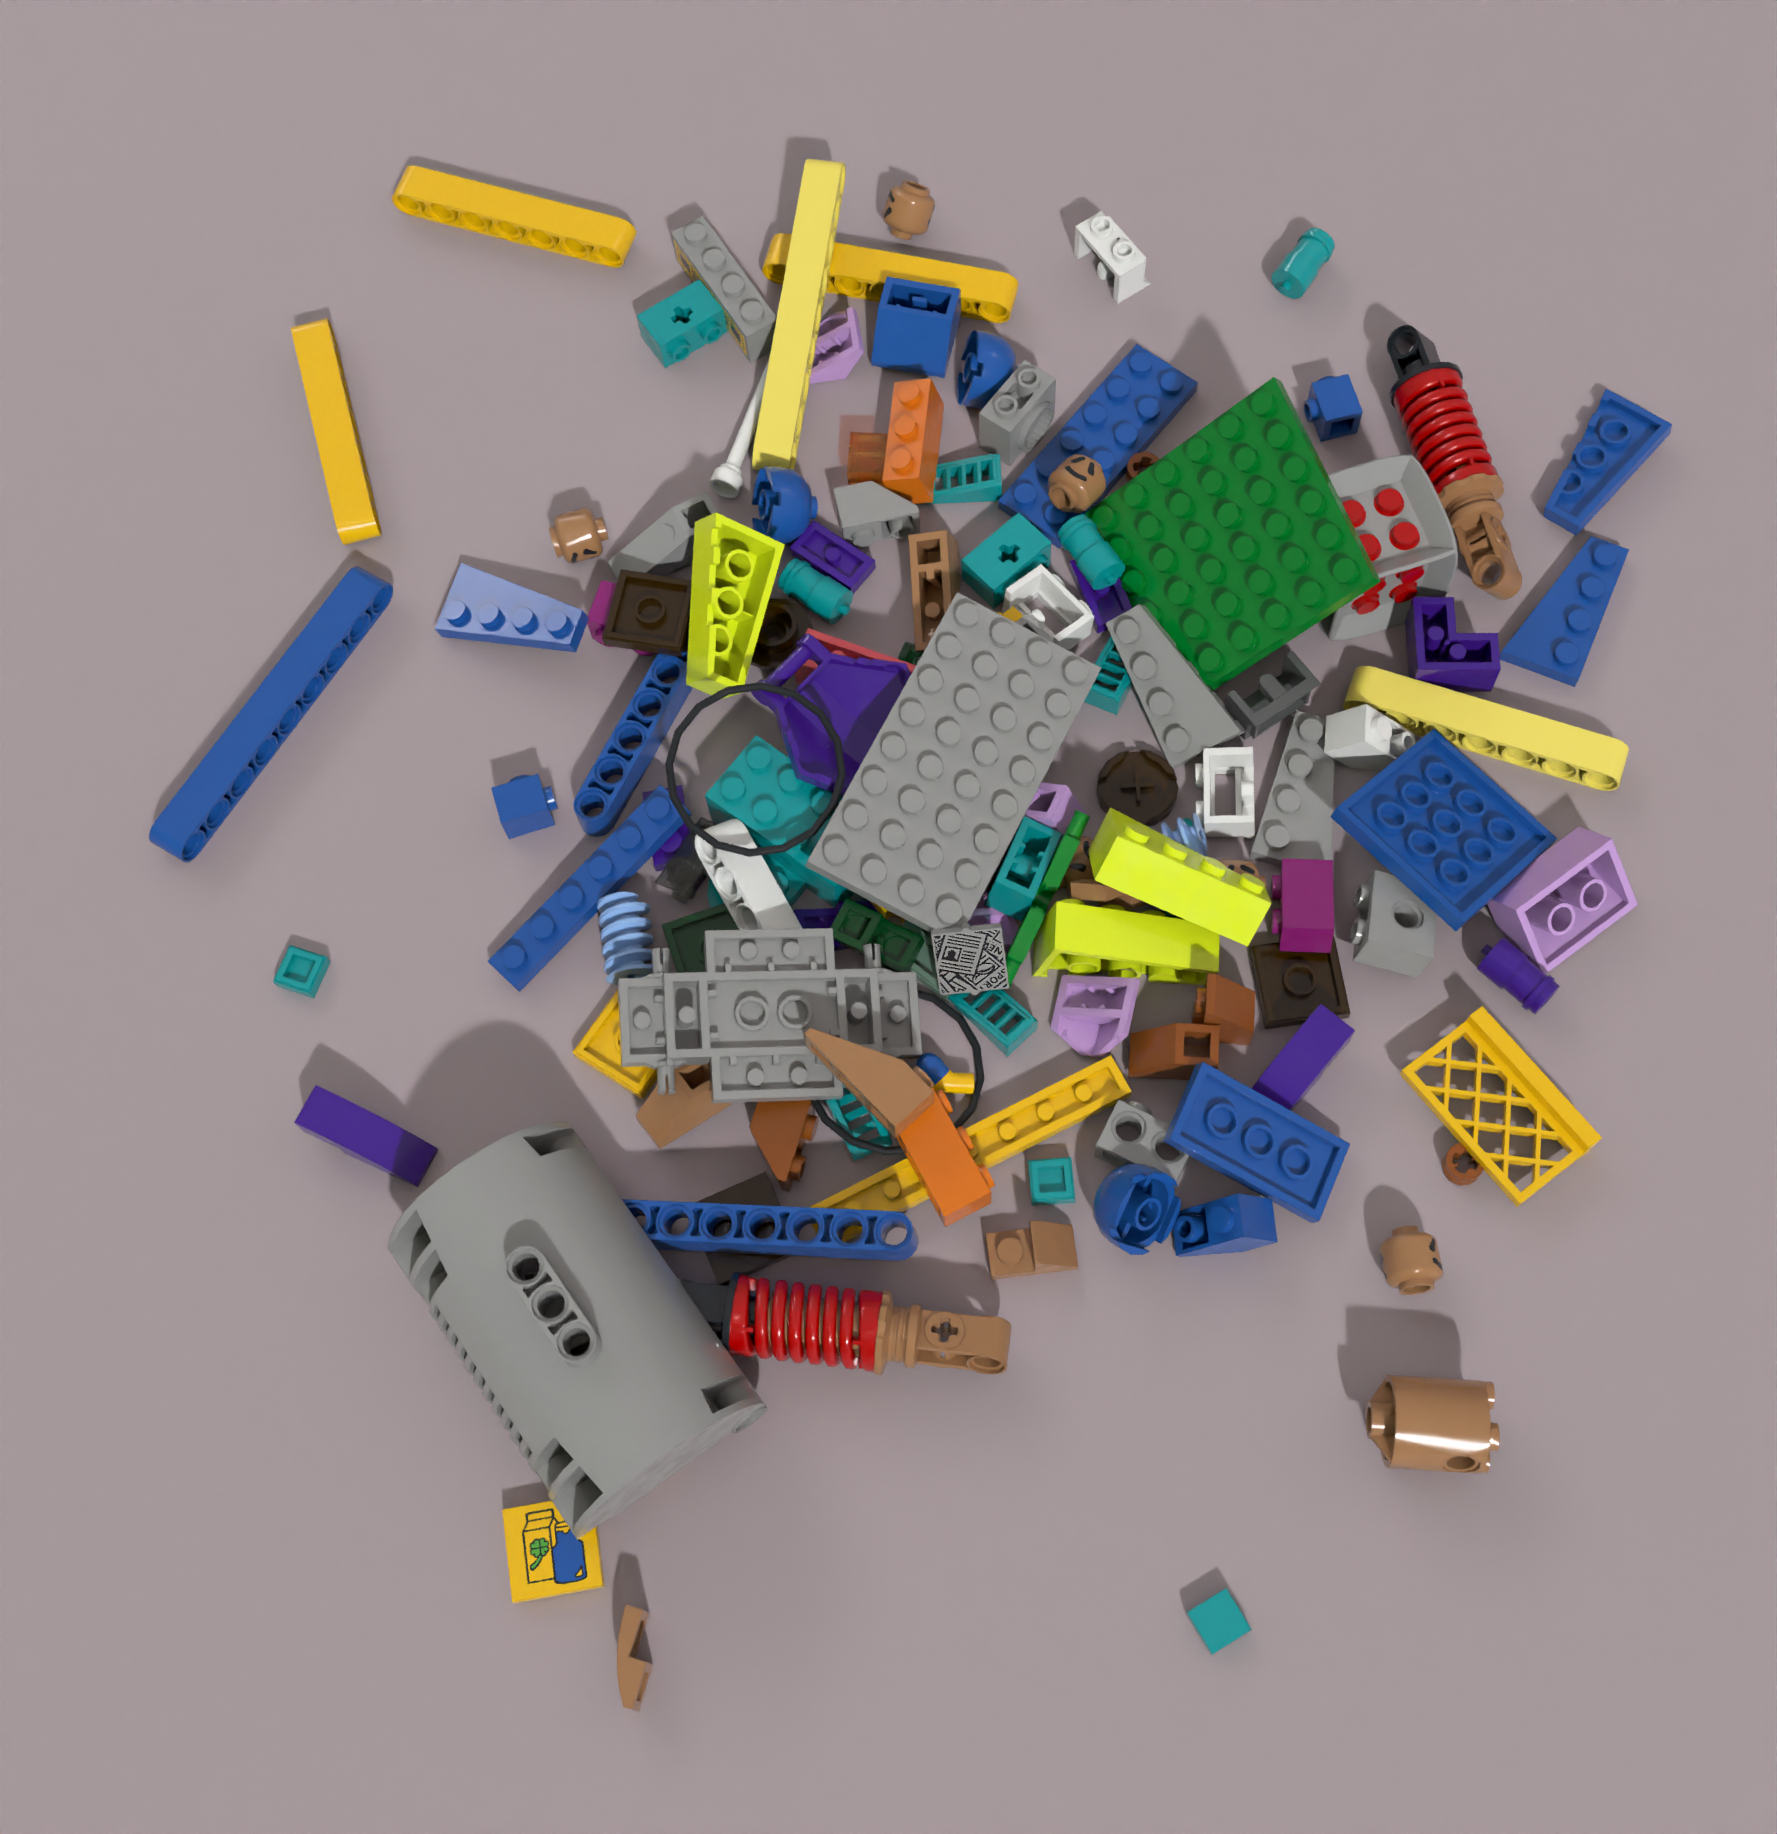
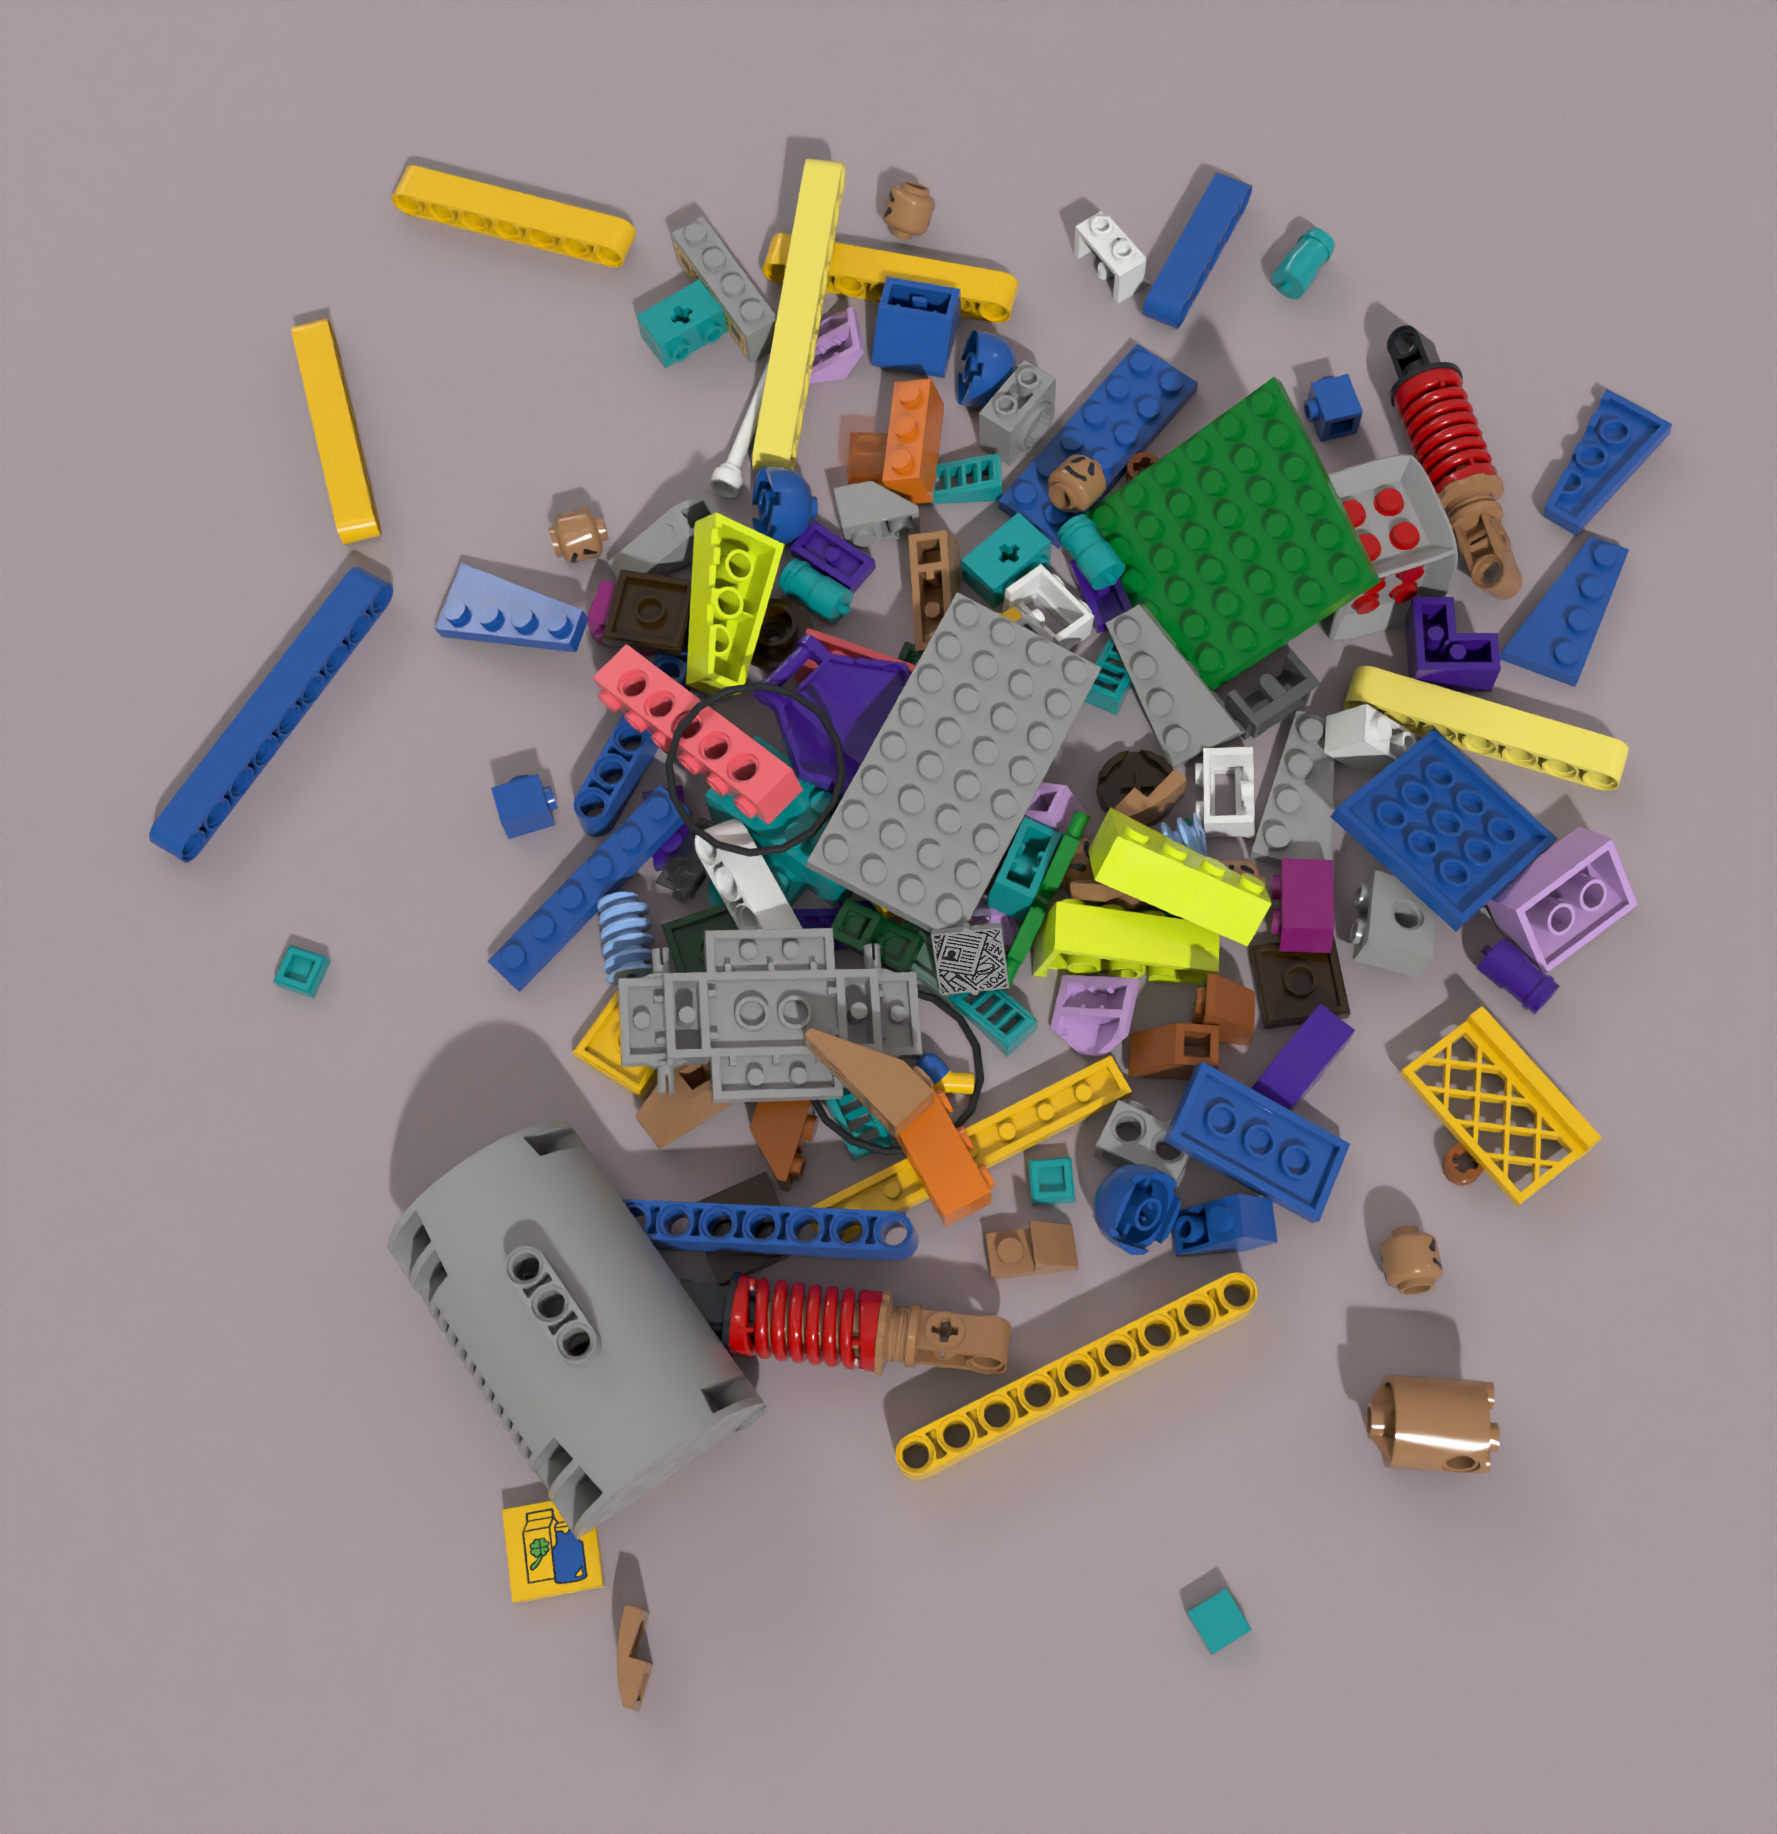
dark purple slope [294,1085,438,1187] -> none
none -> coral brick [592,644,803,825]
none -> yellow beam [895,1272,1258,1481]
none -> medium nougat slope [1114,769,1187,825]
none -> blue beam [1142,172,1252,329]

